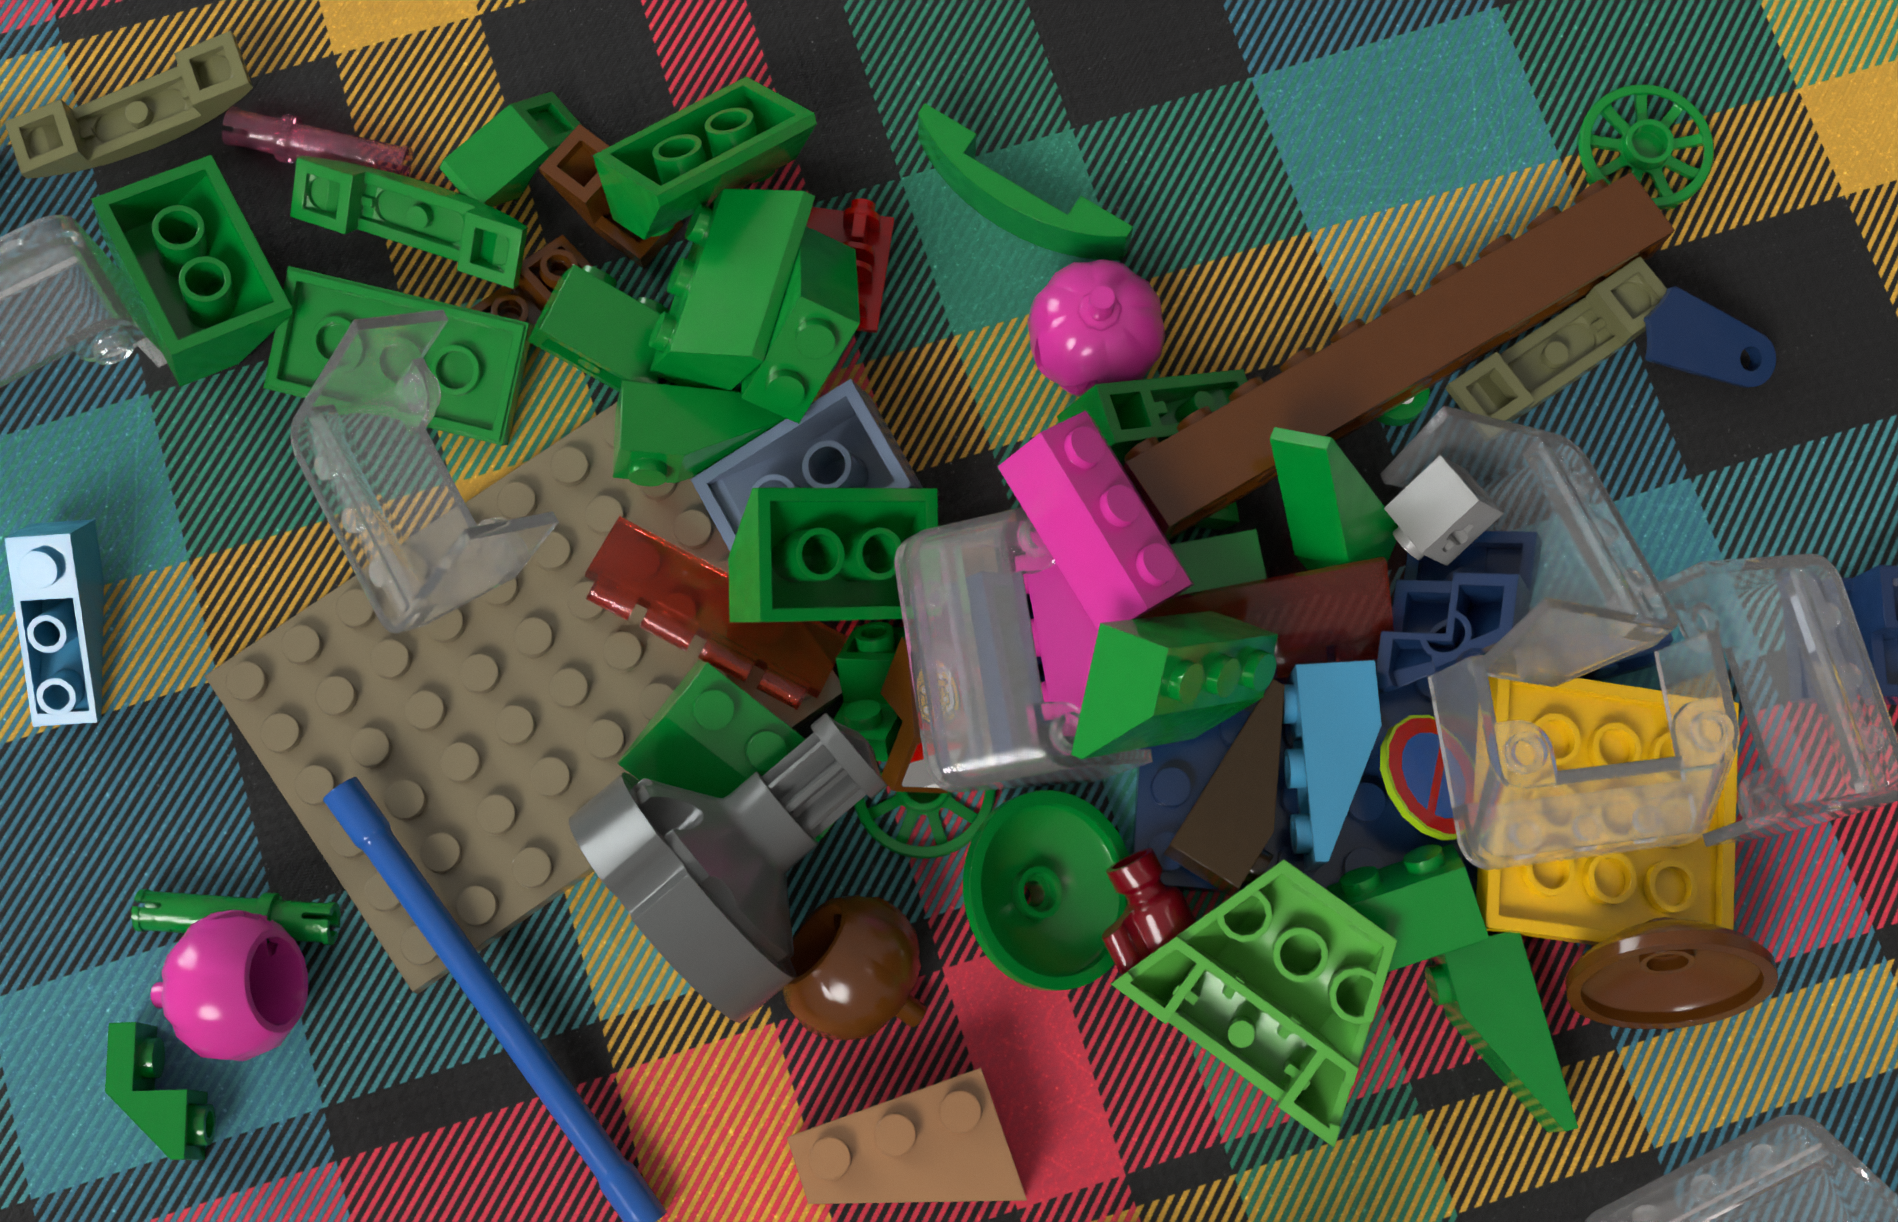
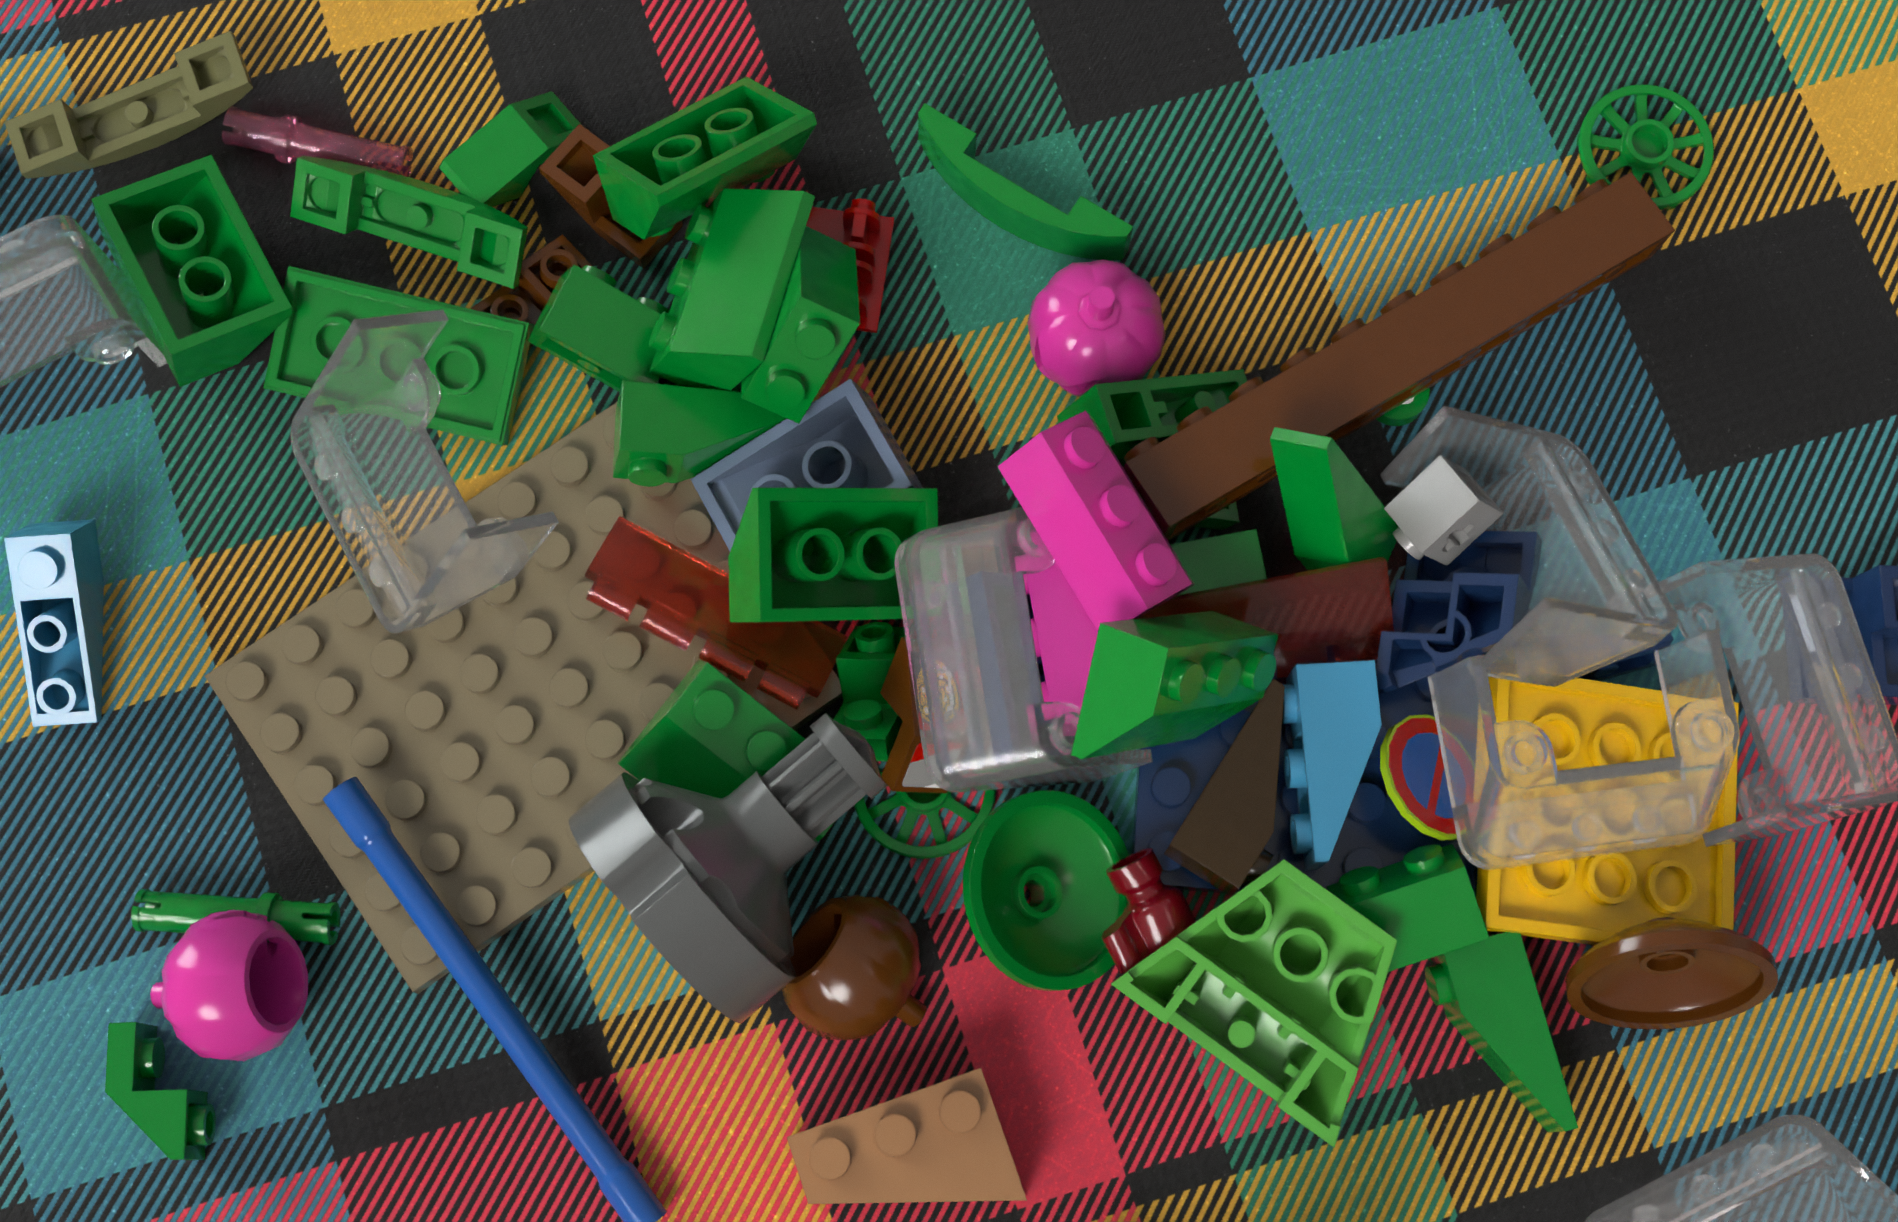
olive slope [1445,256,1667,437] -> none
dark blue piece [1644,287,1776,388] -> none

